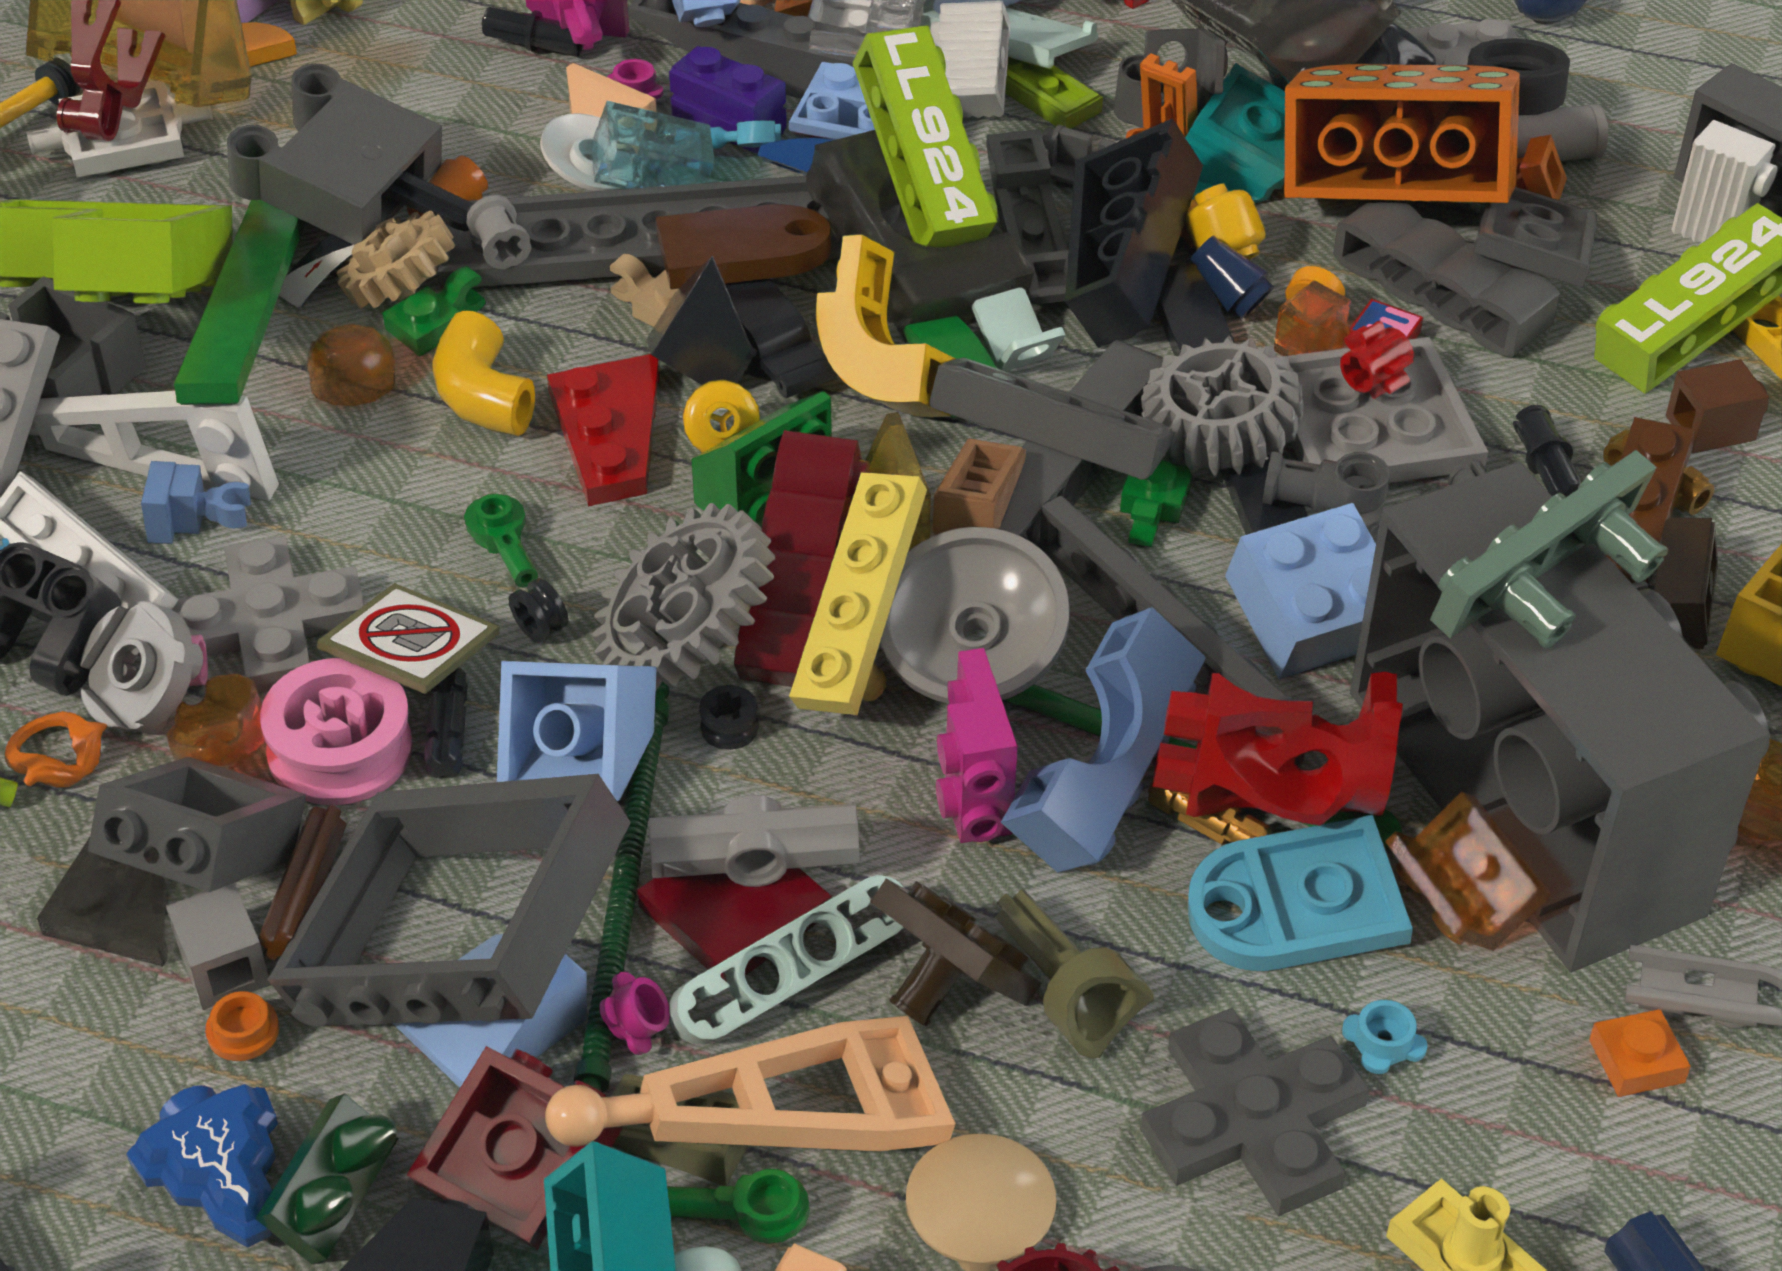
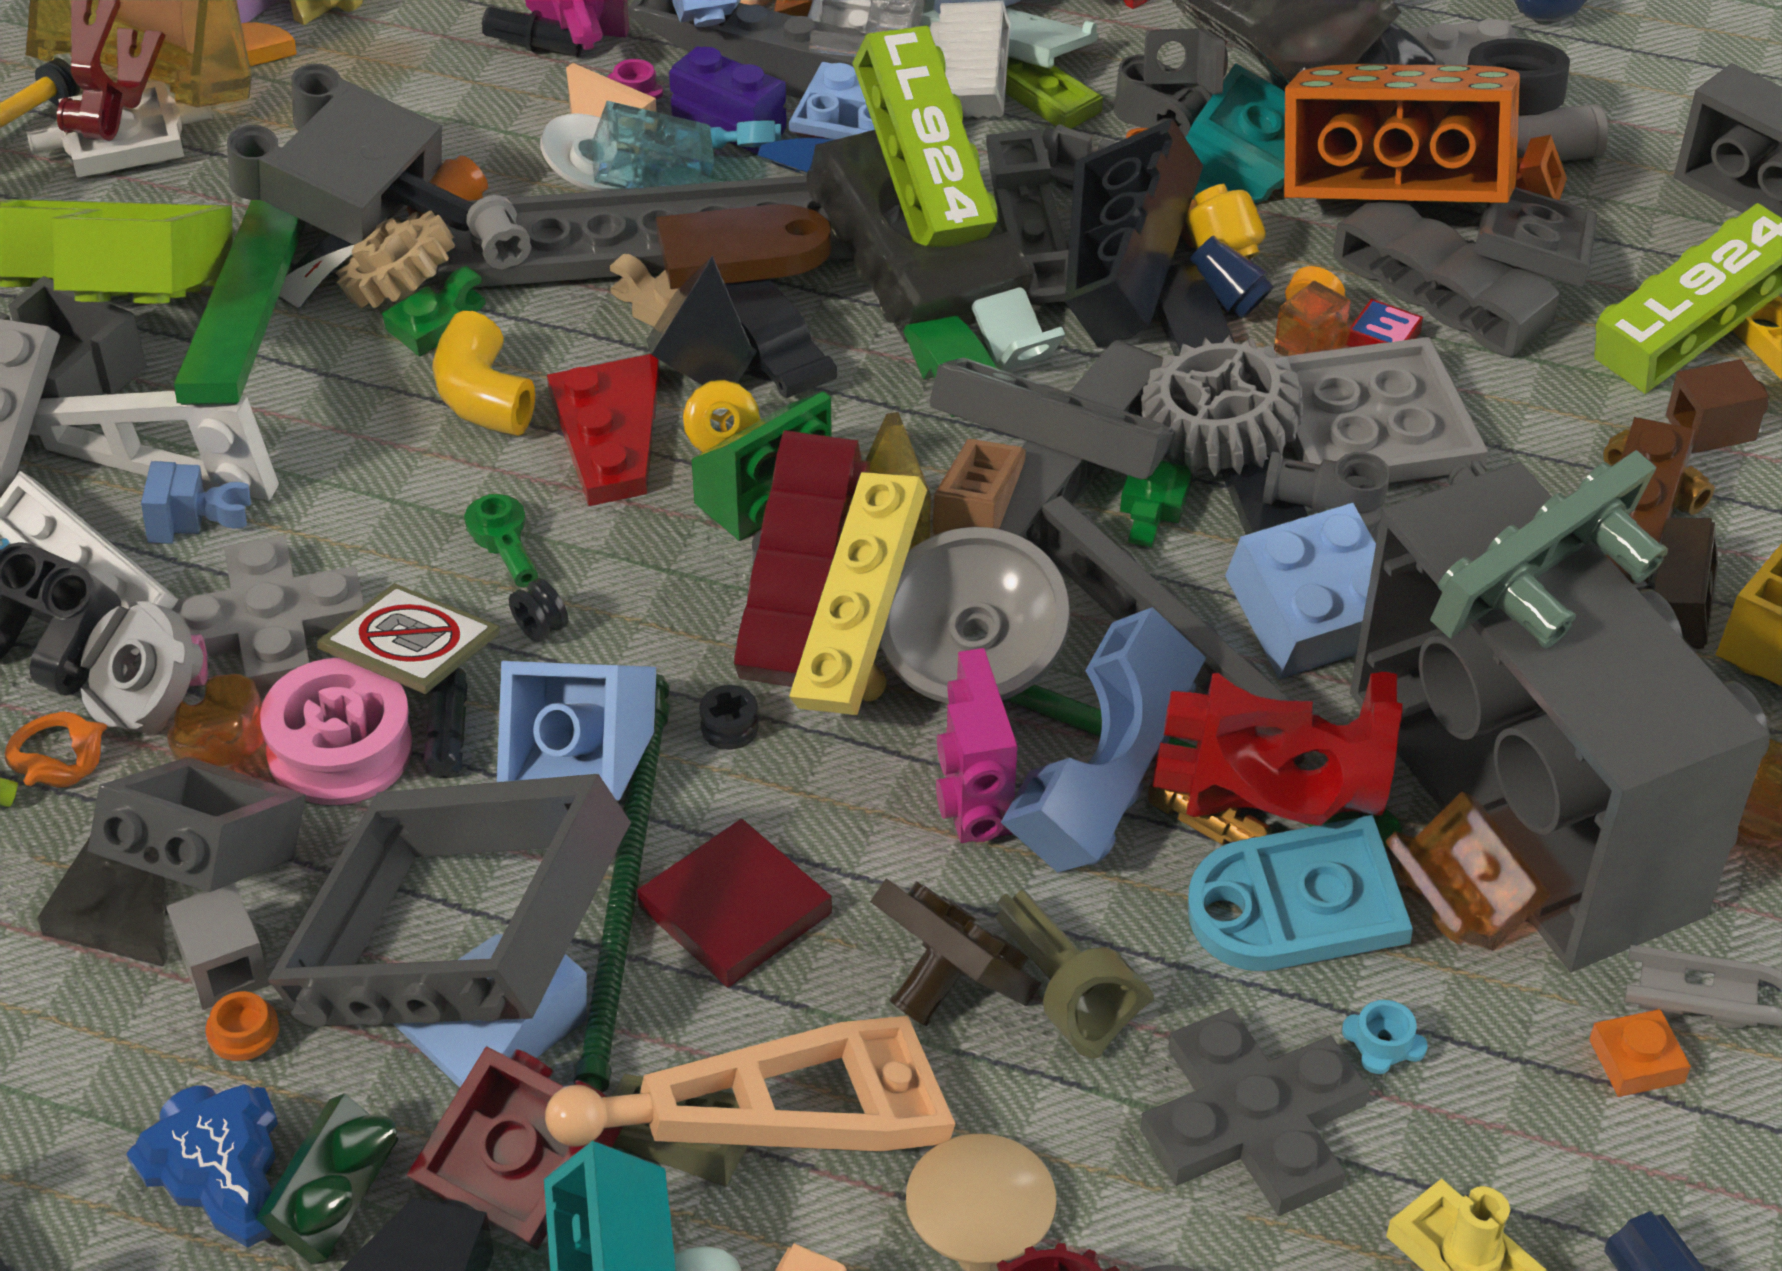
reddish brown axle [258,805,347,961] -> none
clear orange hair [307,323,395,406] -> none
light grey gear [592,503,775,690] -> none
dark pink plate [600,972,670,1055] -> none
light grey piece [649,794,860,887] -> none
green plate [667,1169,810,1244] -> none
light aqua beam [669,875,904,1044] -> none
yellow arch [816,235,956,417] -> none
orange tile [1140,53,1198,137] -> none
red gear [1340,321,1414,399] -> none
black axle [1513,404,1582,497] -> none
white brick [1671,120,1777,243] -> none

